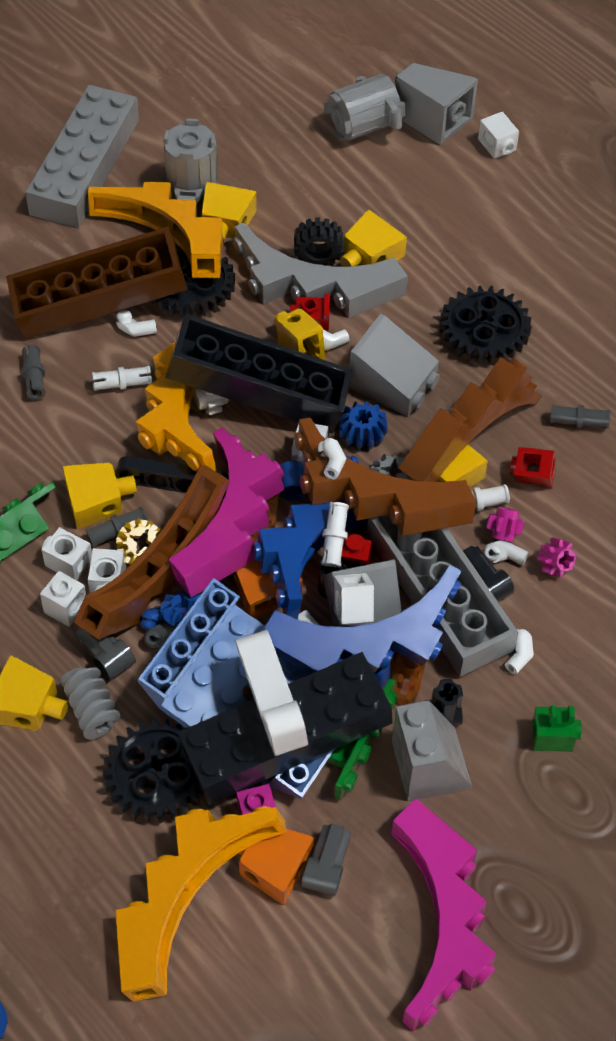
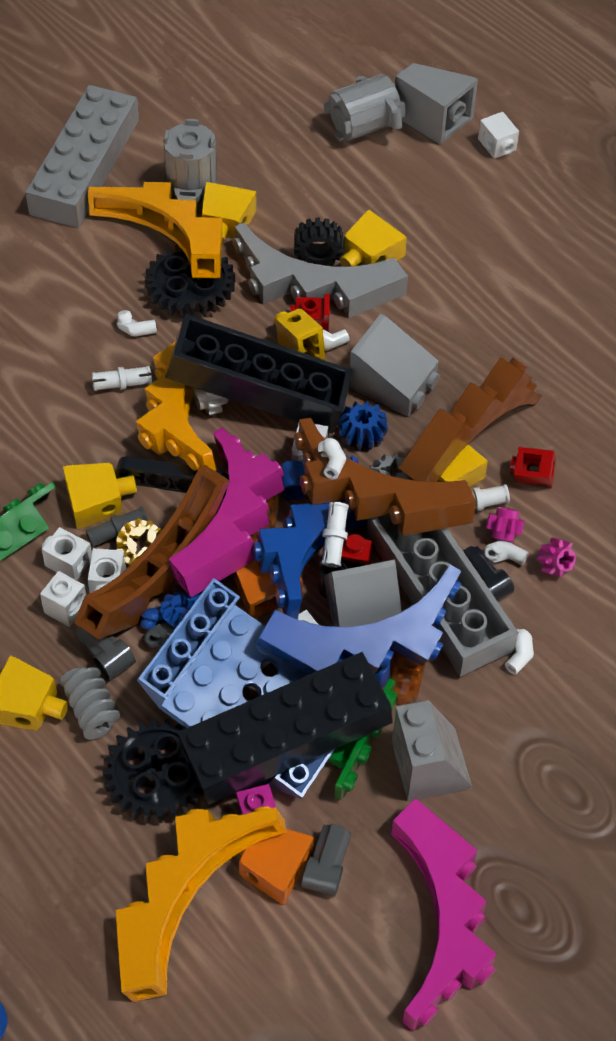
reddish brown brick [6,227,187,339] -> none
dark grey pin [22,345,45,400] -> none
white beam [235,629,308,756] -> none
white brick [334,573,374,626] -> none
black piece [425,679,463,726] -> none
black gear [440,285,532,365] -> none
green brick [532,705,582,752] -> none
dark grey pin [550,405,611,429] -> none

